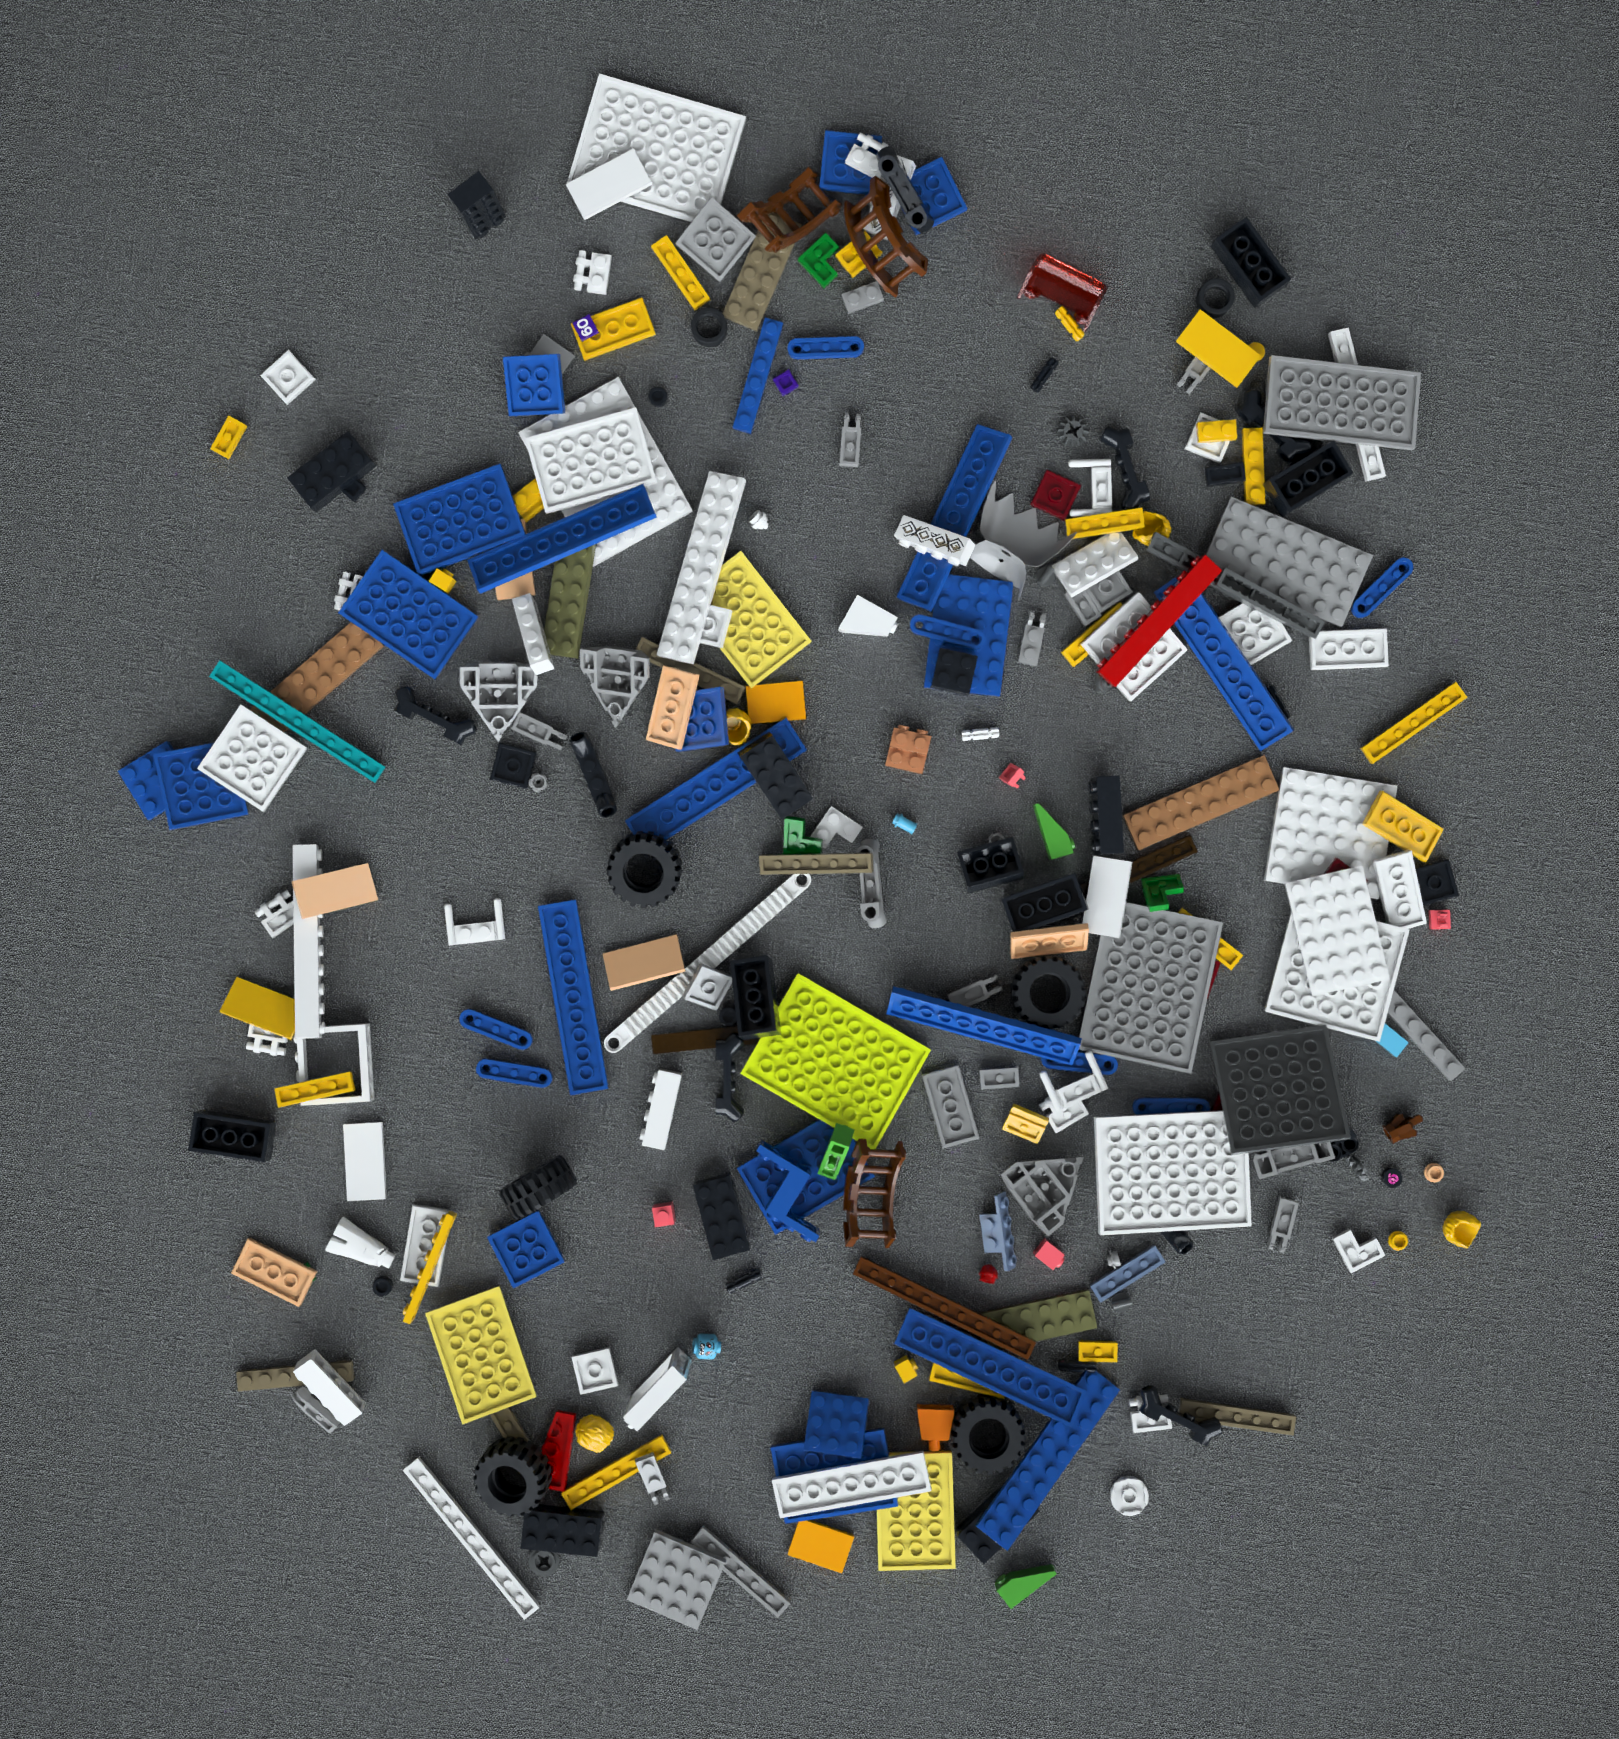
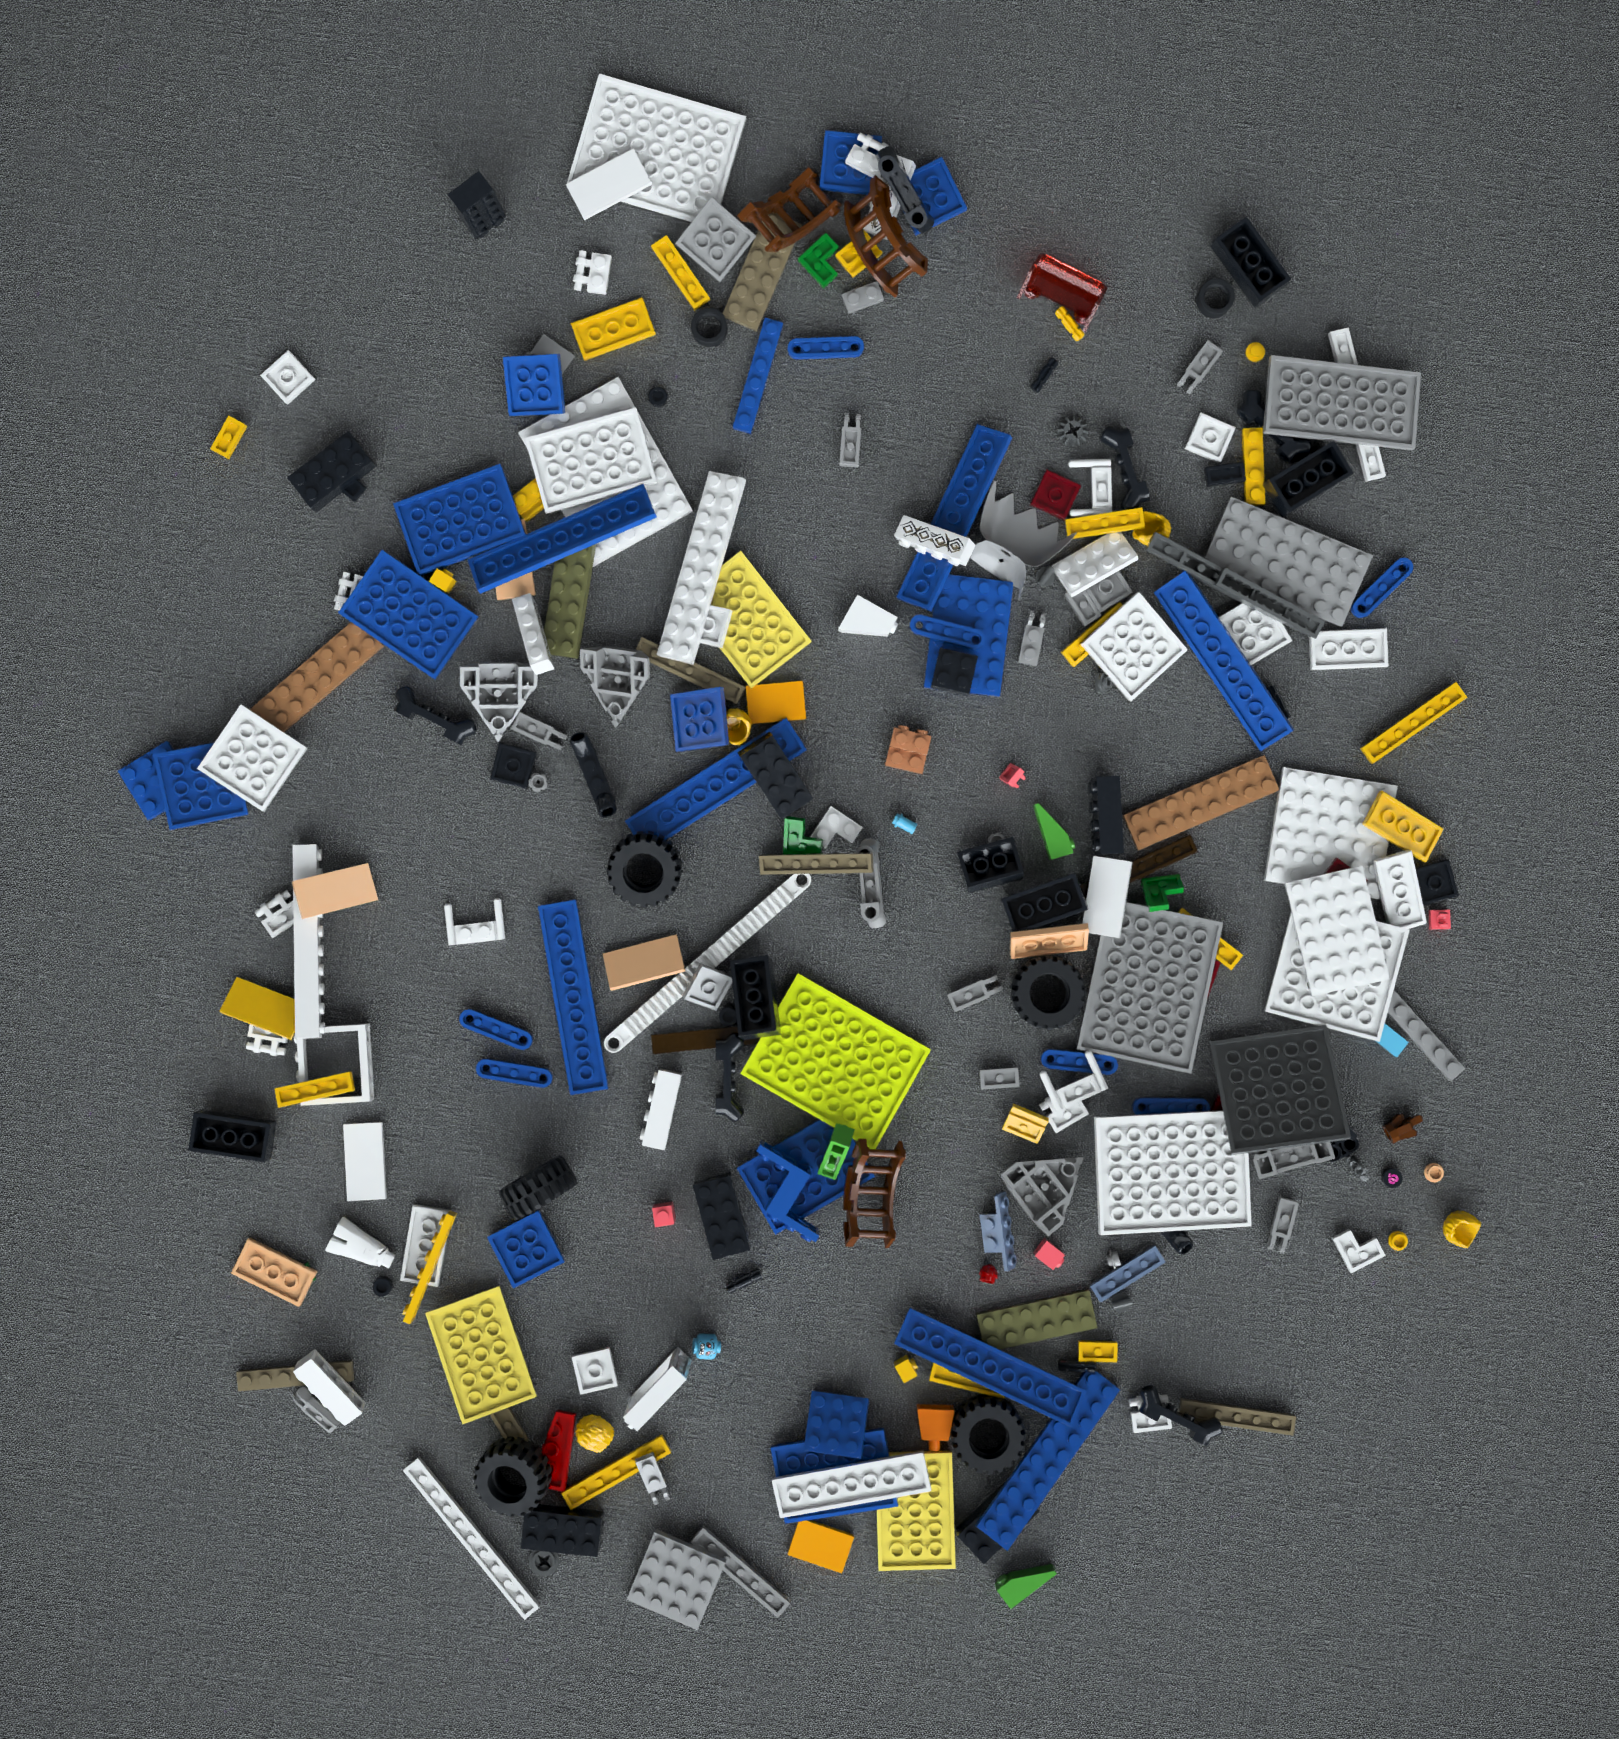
teal plate [209,660,386,783] -> none
dark purple tile [572,314,599,342] -> none
light nougat tile [645,665,700,750] -> none
white plate [748,510,768,529] -> none
dark purple tile [773,369,799,397] -> none
reddish brown plate [853,1256,1036,1360] -> none
blue plate [886,986,1082,1066] -> none
light grey tile [921,1064,979,1149] -> none
white axle [961,727,999,741] -> none
red brick [1096,555,1222,687] -> none
white tile [1110,1476,1149,1516] -> none
yellow tile [1176,309,1261,388] -> none
yellow plate [1196,419,1237,443] -> none

